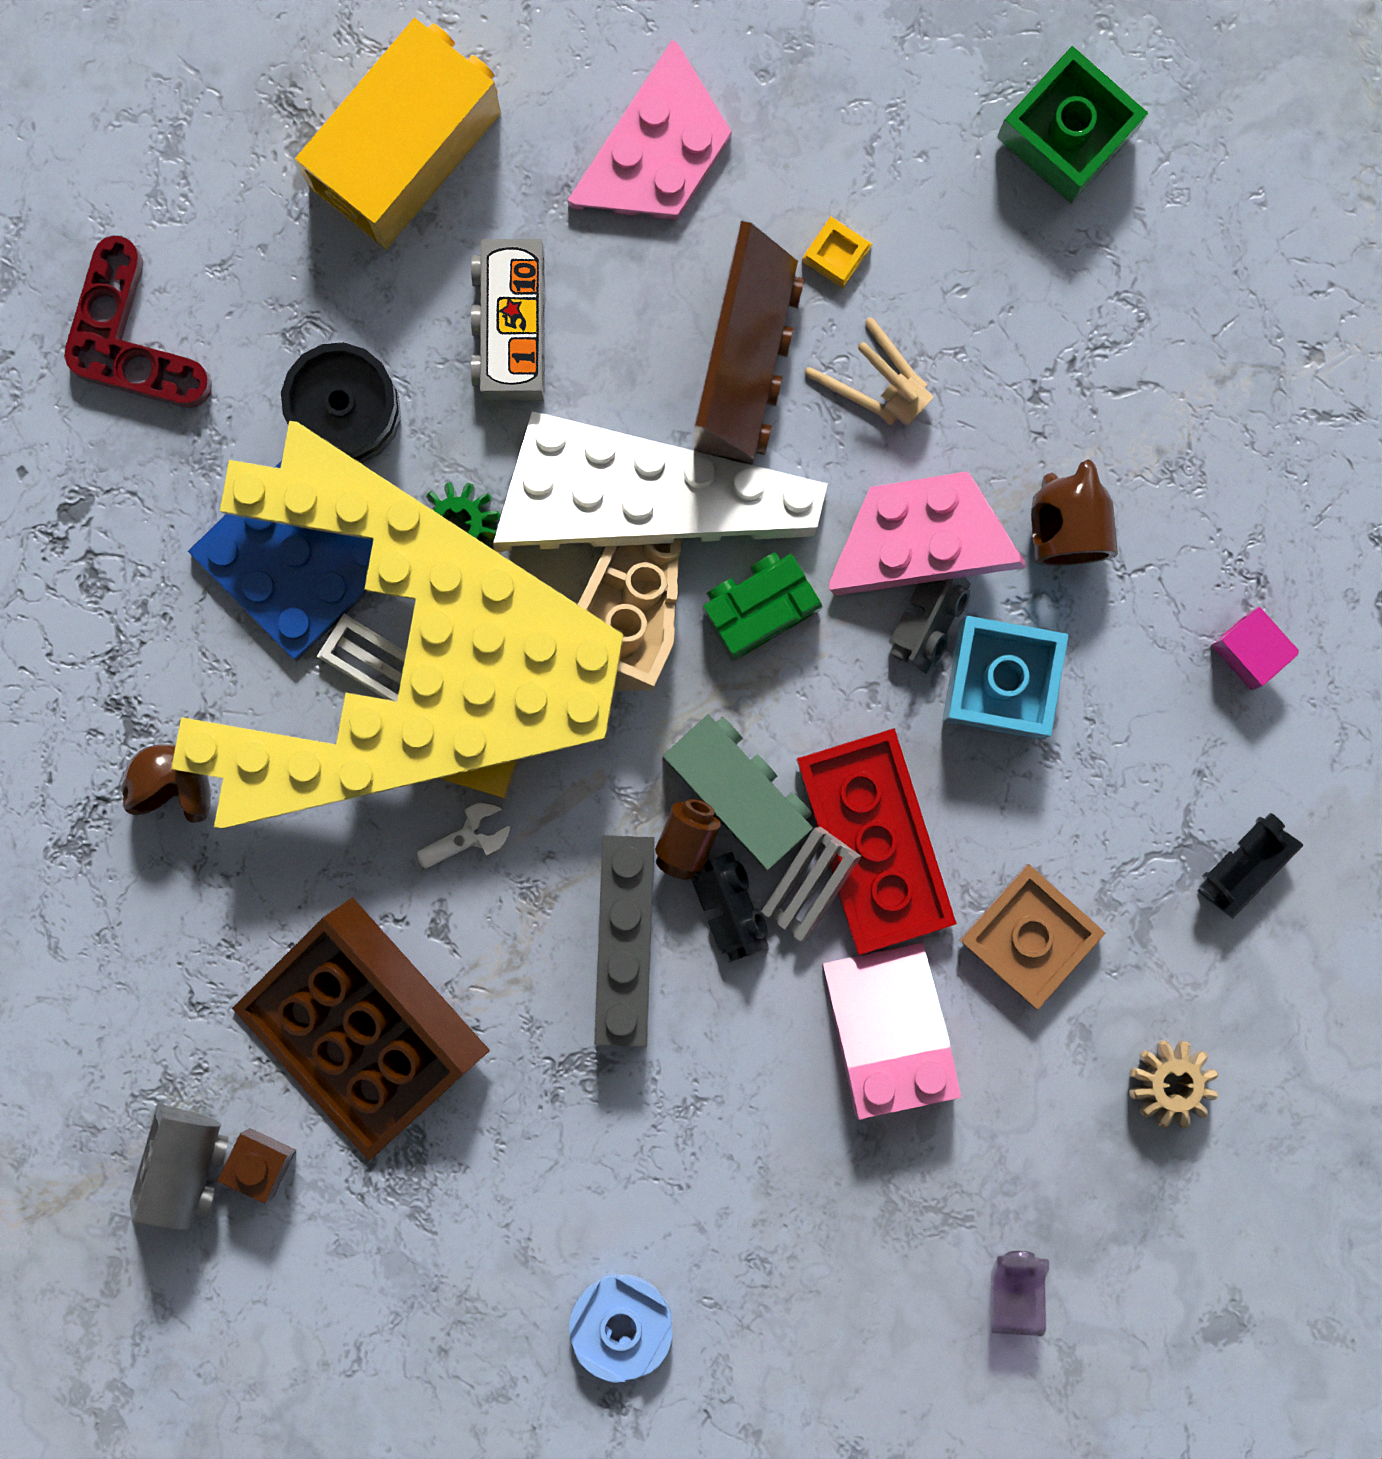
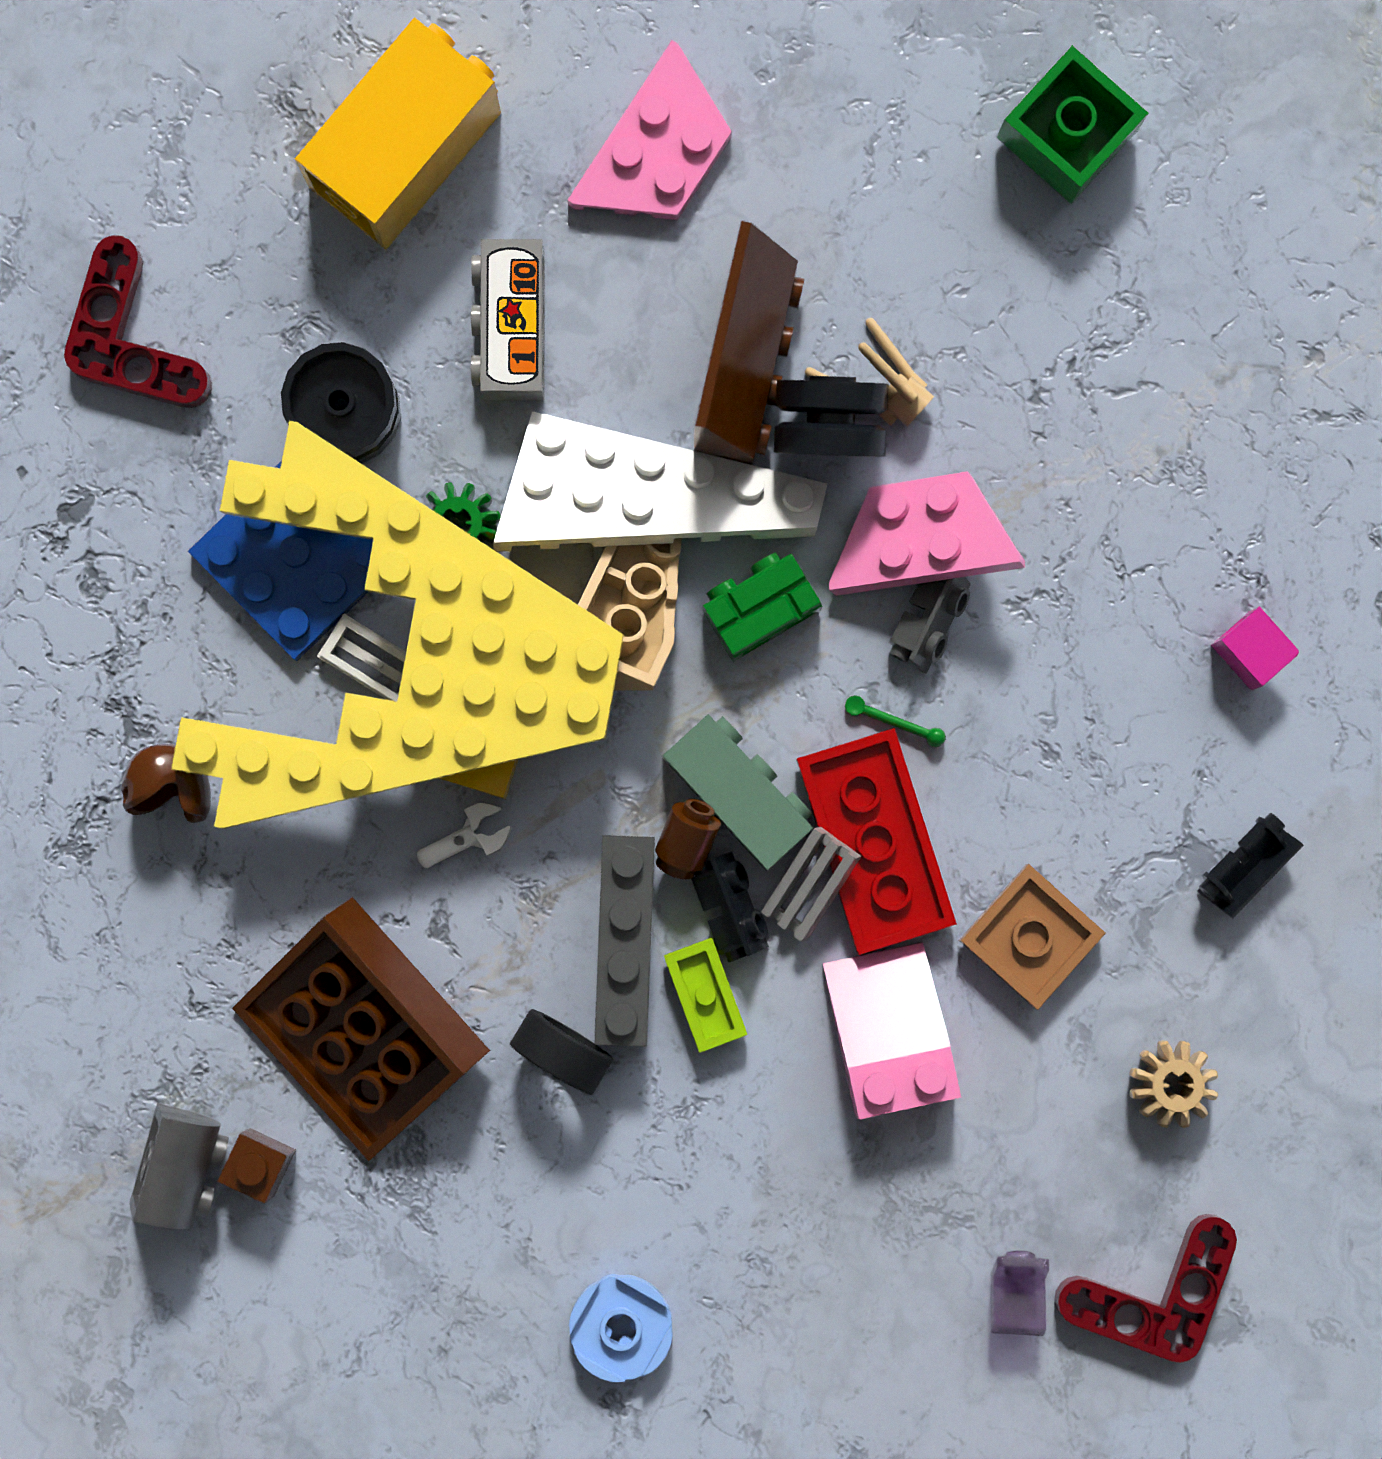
yellow tile [802,216,872,289] -> none
medium azure brick [942,615,1069,740] -> none
reddish brown piece [1031,459,1118,566] -> none
none -> black tyre [510,1009,613,1095]
none -> lime plate [664,937,748,1053]
none -> black wheel [774,376,889,457]
none -> green hinge [845,695,946,748]
none -> dark red beam [1054,1214,1237,1363]

